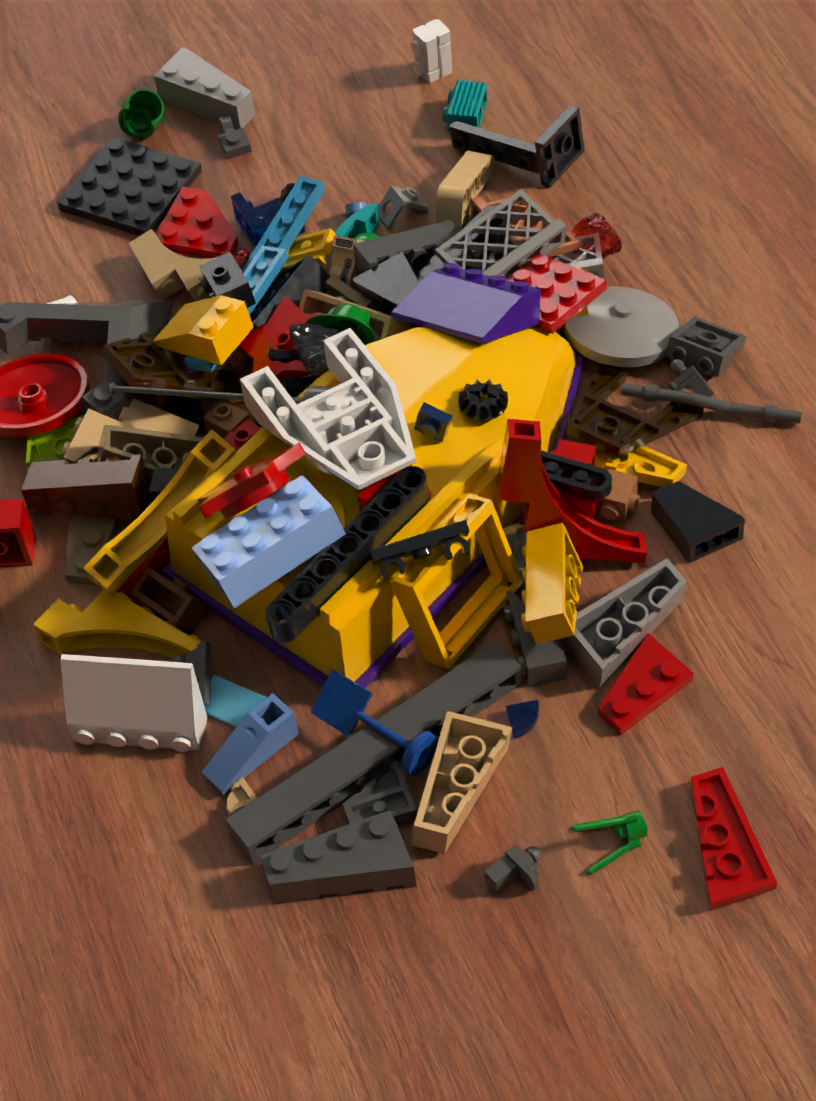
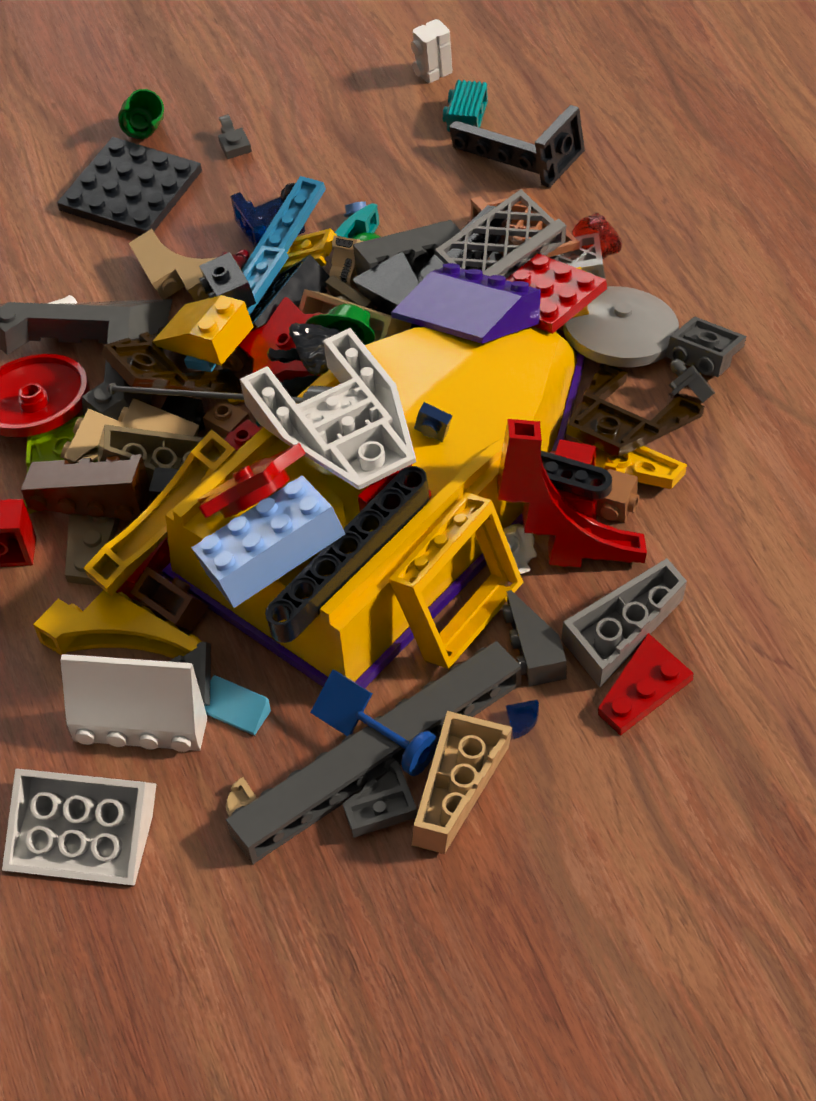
light grey wedge [154,46,255,129] -> none
red plate [156,187,239,258] -> none
medium blue slope [202,693,299,794] -> none
dark grey wedge [259,810,417,904] -> none
black plate [369,520,470,580] -> none
light grey bracket [378,186,429,228] -> none
tan beam [435,151,495,230] -> none
black gear [458,379,508,421] -> none
dark grey piece [484,845,541,893] -> none
yellow wedge [521,523,583,644] -> none
green plant [571,810,648,875] -> none
dark grey bar [621,384,802,424] -> none
black slope [651,481,745,563] -> none
red wing [690,767,777,910] -> none
none -> white slope [2,768,156,885]

